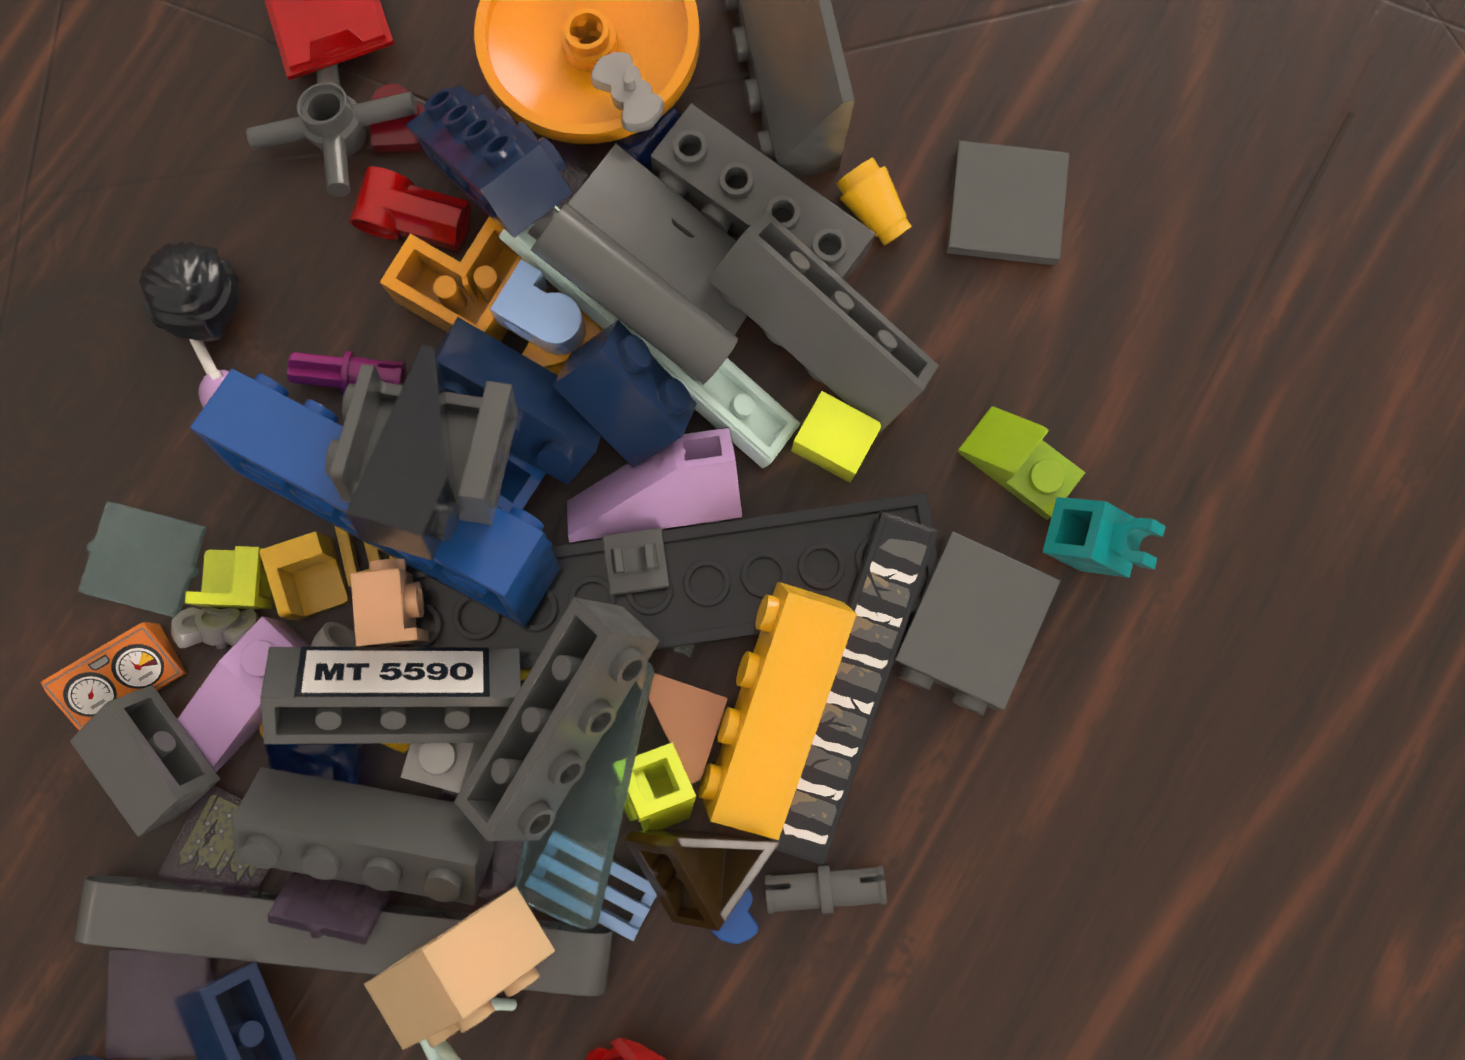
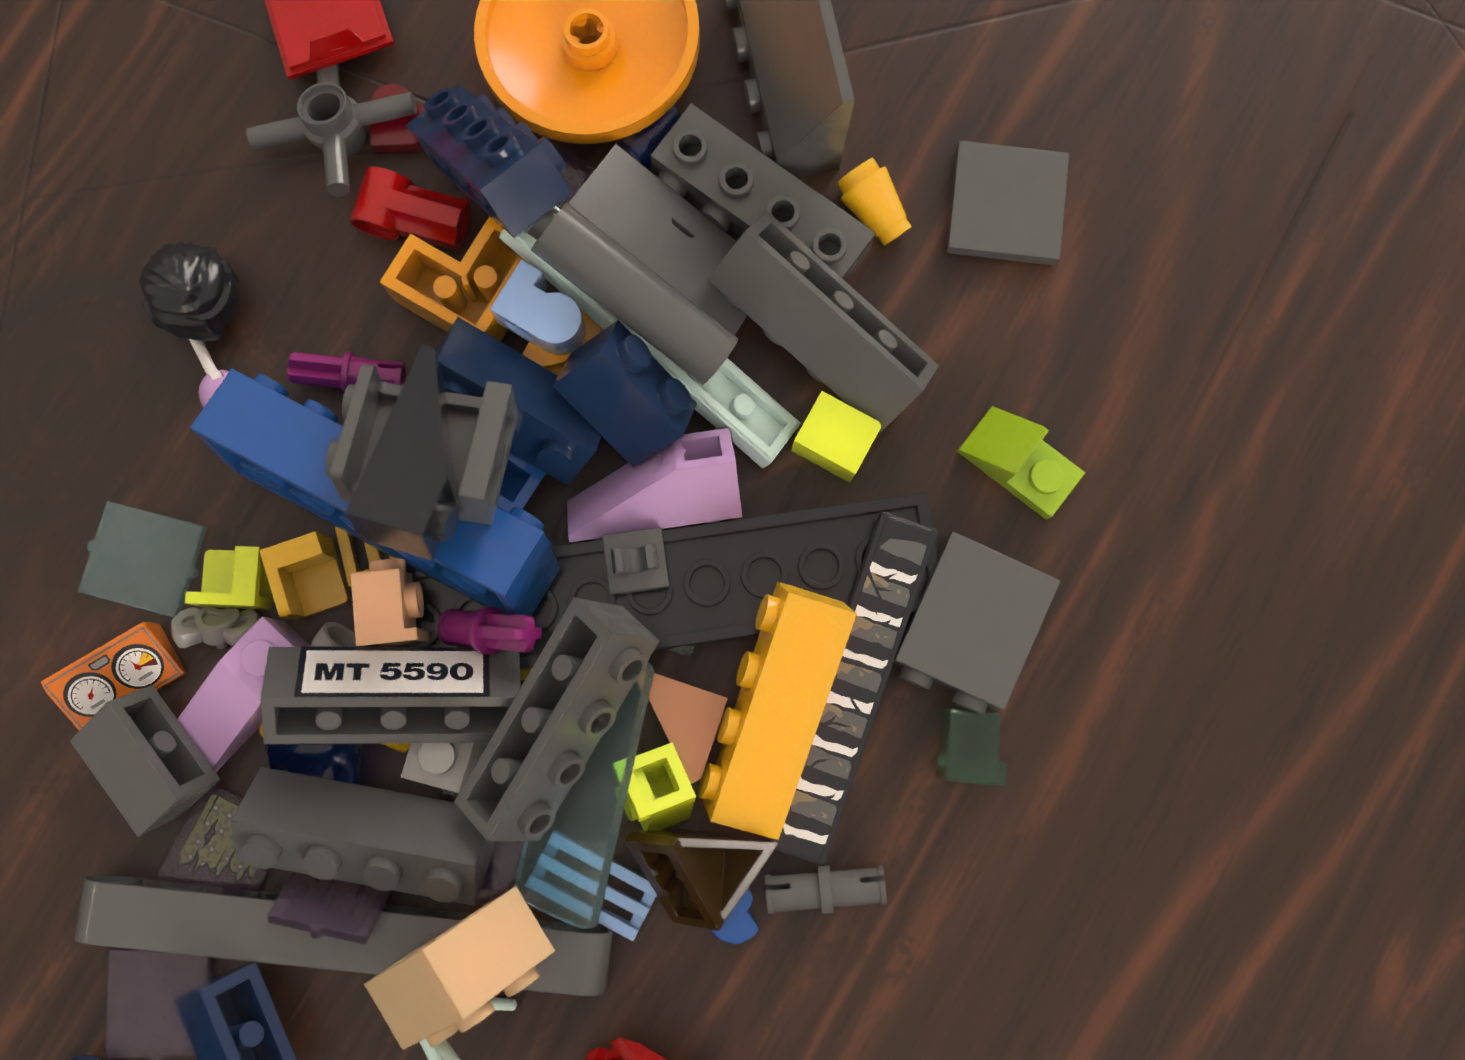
light grey piece [590,52,664,132] -> none
teal brick [1042,497,1166,578] -> none
none -> magenta axle [437,606,542,655]
none -> clear green panel [937,708,1007,786]

